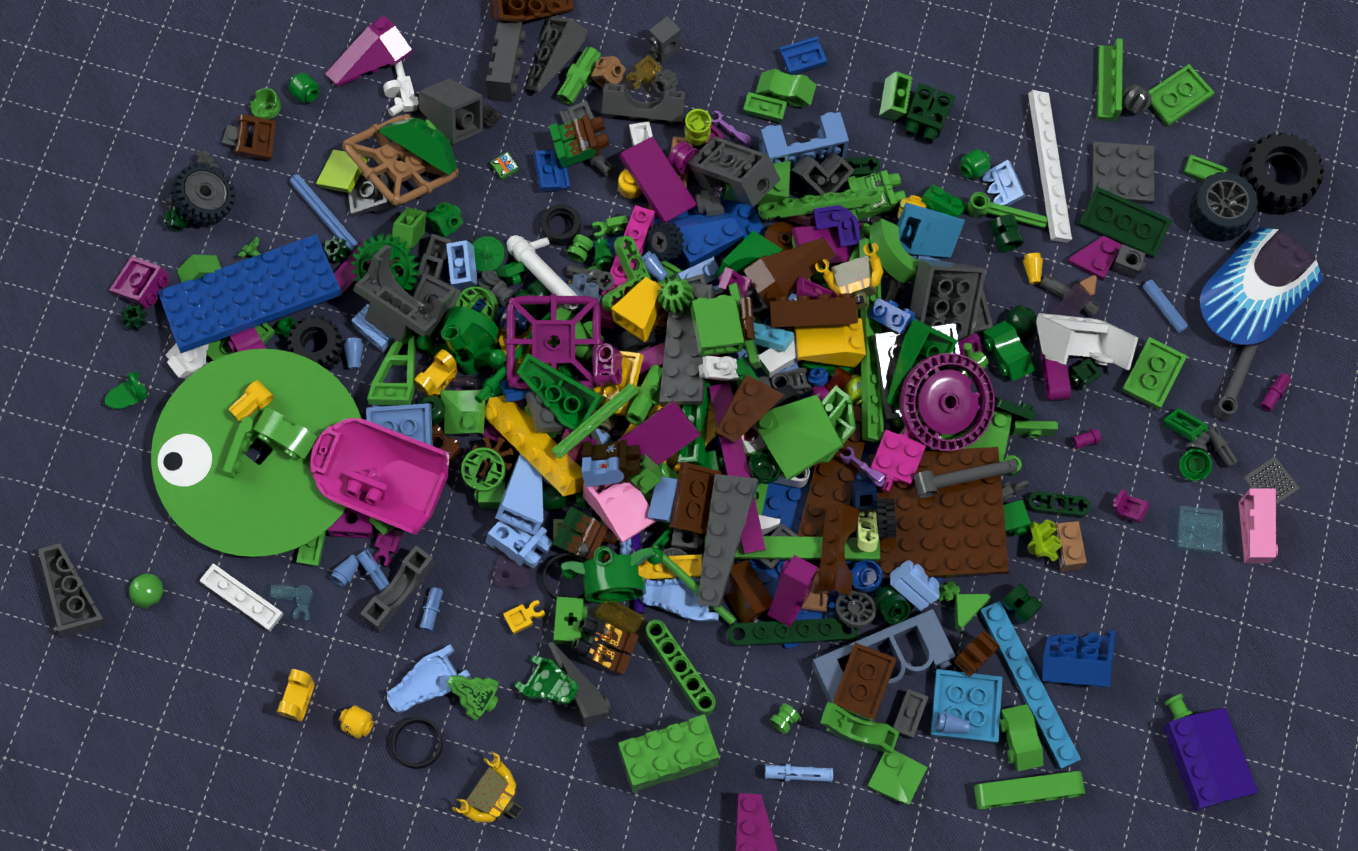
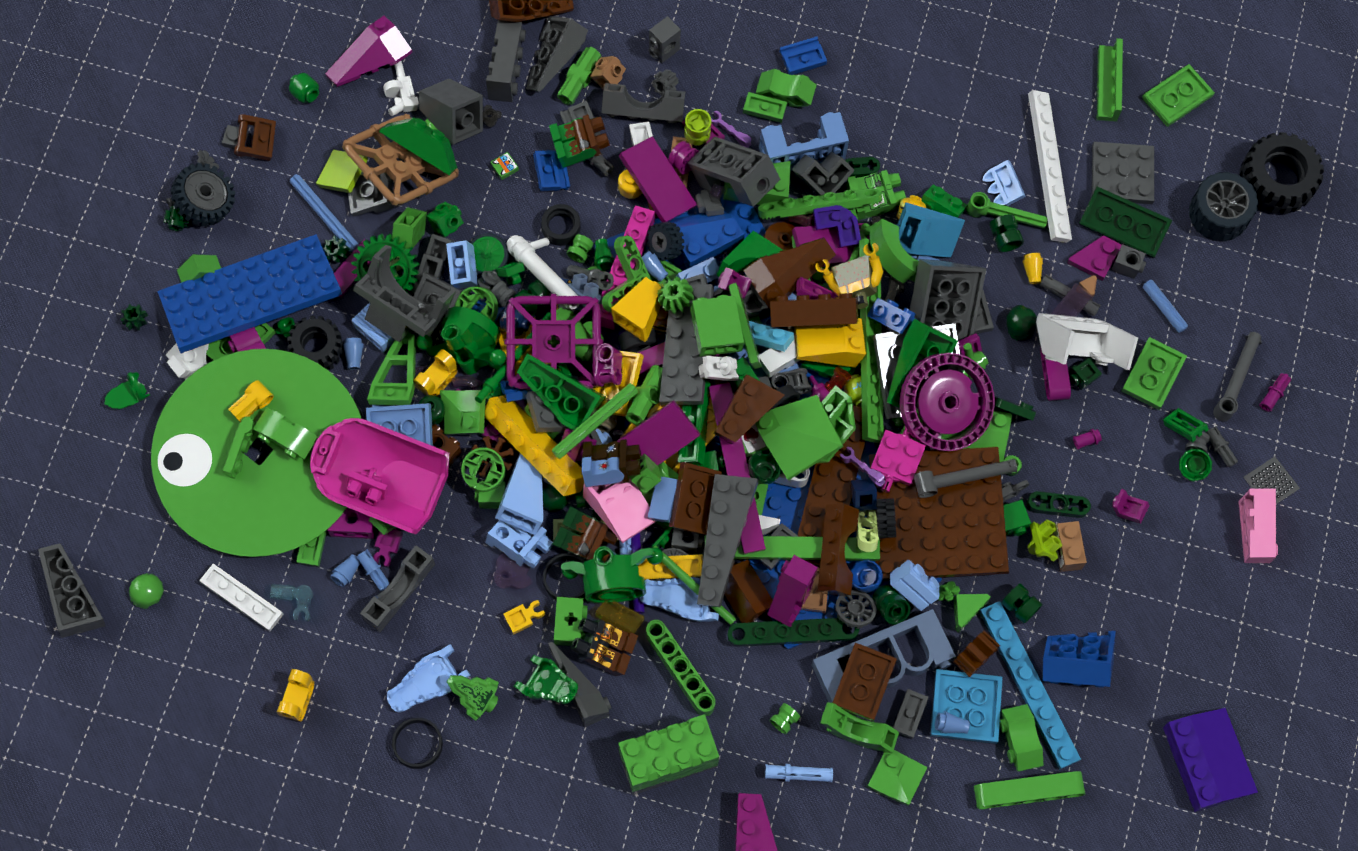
magenta plate [109,256,170,309] -> none
bright green plant [238,236,260,258] -> none
bright green hair [250,88,281,120] -> none
yellow head [339,705,374,739] -> none
medium blue axle [419,587,443,632] -> none
torso [452,751,523,822] -> none
bright green plate [592,215,628,239] -> none
clear yellow plate [626,55,662,89] -> none
reddish brown axle [739,297,755,341] -> none
blue plate [808,367,828,387] -> none
bright green brick [879,72,913,121] -> none
dark green hips [905,83,955,144] -> none
green head [960,149,991,180] -> none
green brick [983,321,1035,381] -> none
bright green plate [1012,420,1058,438] -> none
dark grey piece [1122,84,1151,114] -> none
bright green bush [1164,694,1193,720] -> none
clear light blue plate [1177,506,1223,554] -> none
bright green tile [1183,154,1229,181] -> none
windscreen [1199,227,1324,346] -> none

